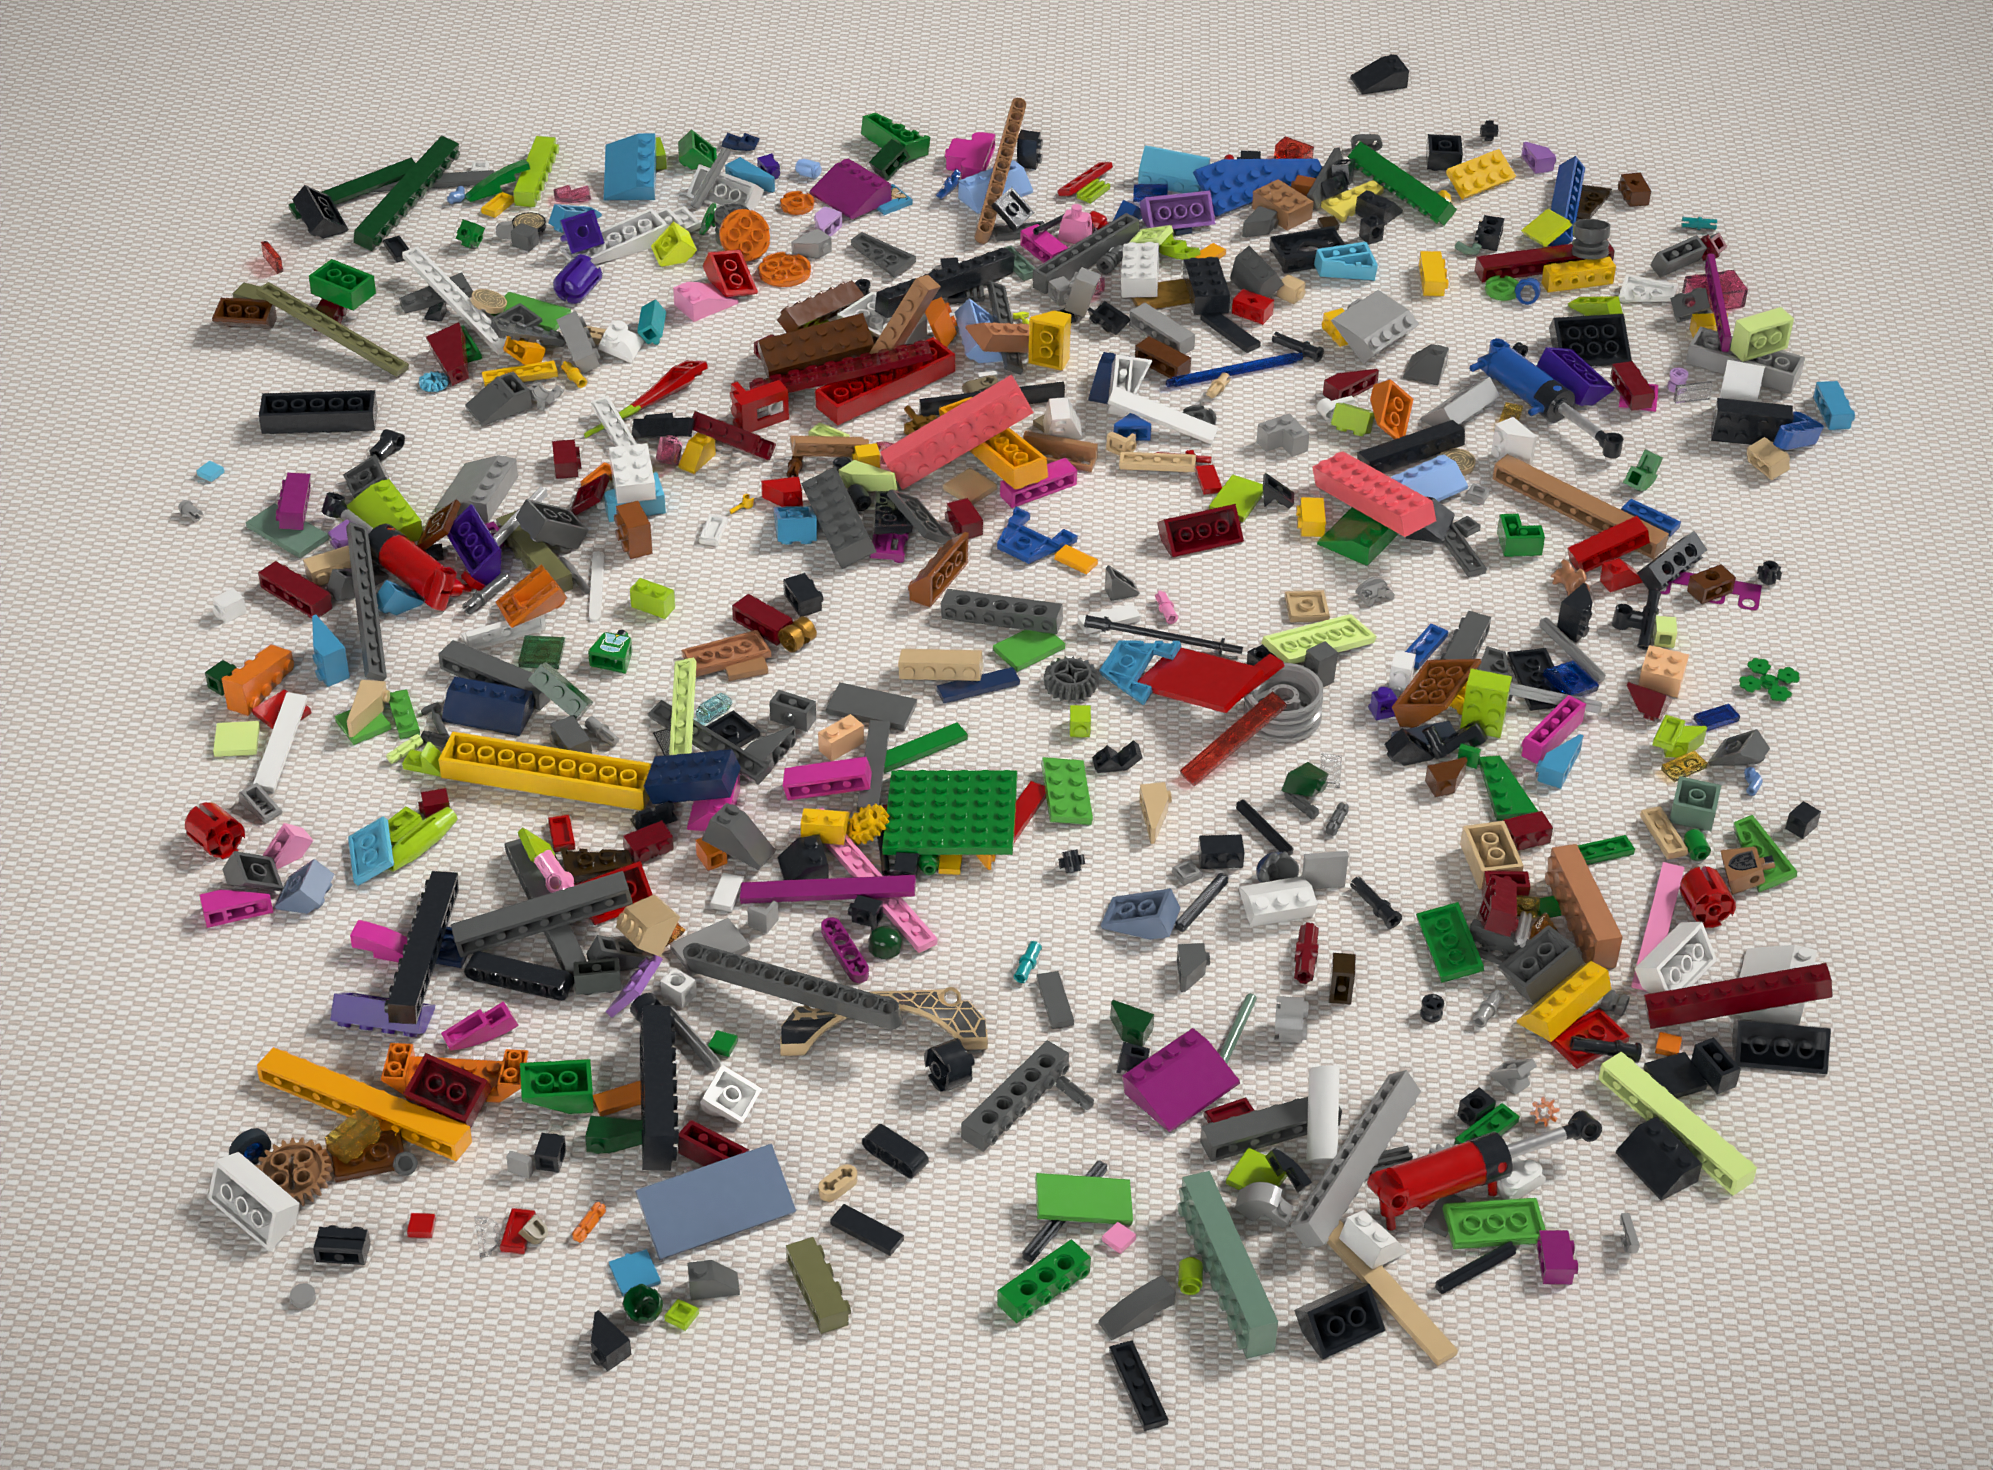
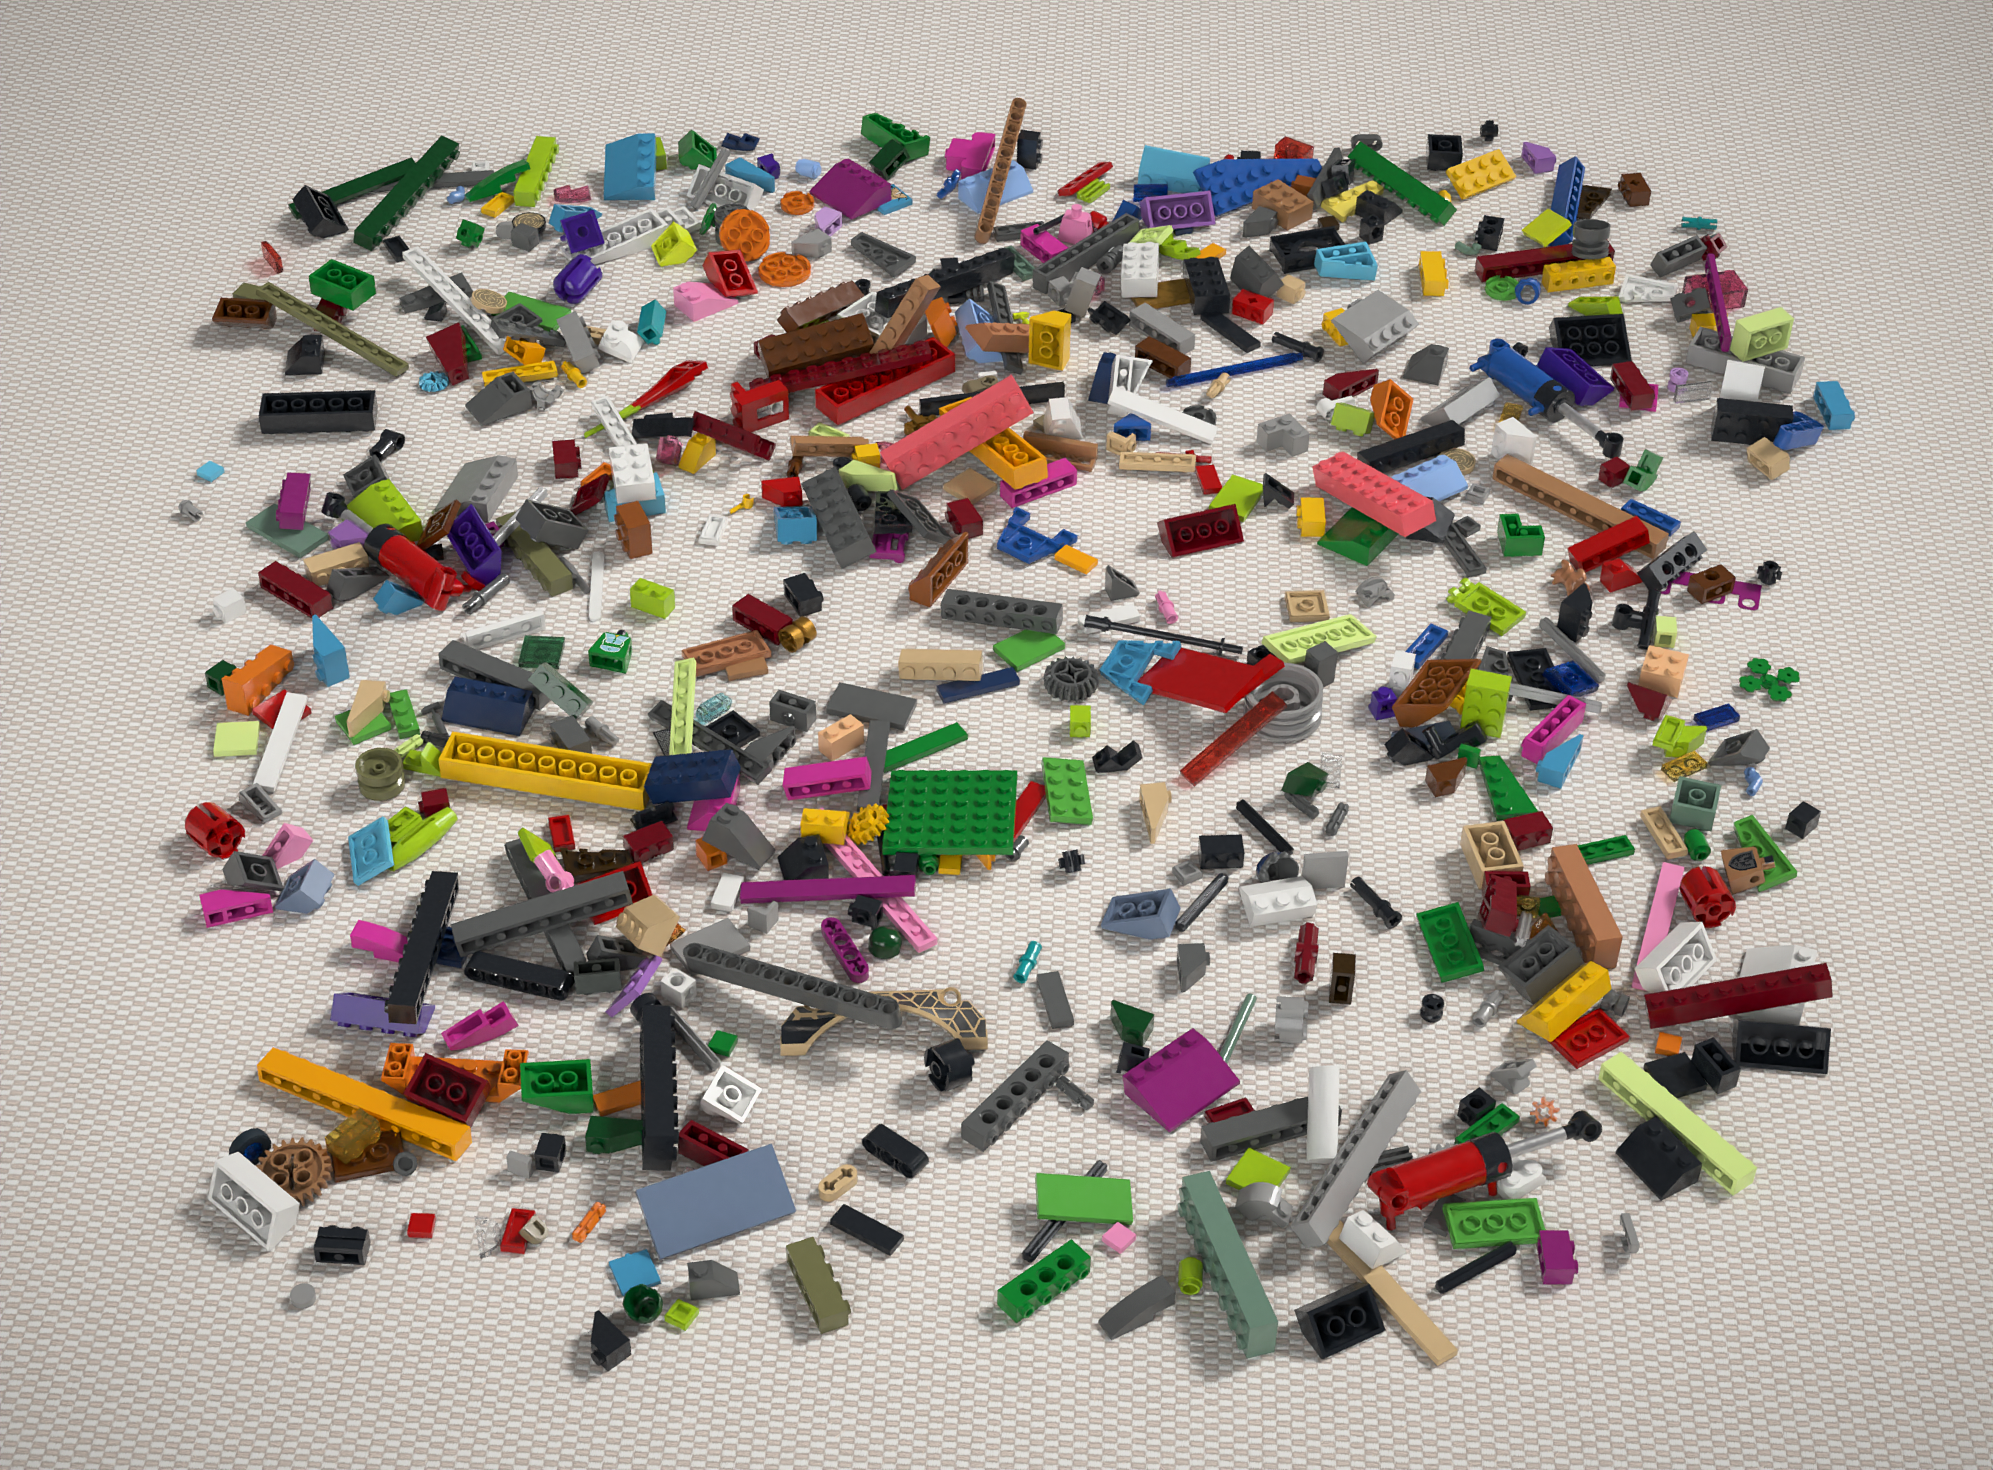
dark grey plate [346,522,387,681] -> none
orange slope [495,564,567,628] -> none
tile [991,187,1035,231] -> none
black tile [1109,1340,1169,1431] -> none
black slope [1265,1148,1312,1193] -> none
black slope [1350,54,1409,95] -> none
black pin [1570,1036,1642,1063] -> none
none -> black slope [285,334,325,376]
none -> olive wheel [355,748,405,801]
none -> dark grey pin [1005,835,1029,861]
none -> lime tile [1446,578,1526,636]
none -> dark red brick [1598,456,1630,489]

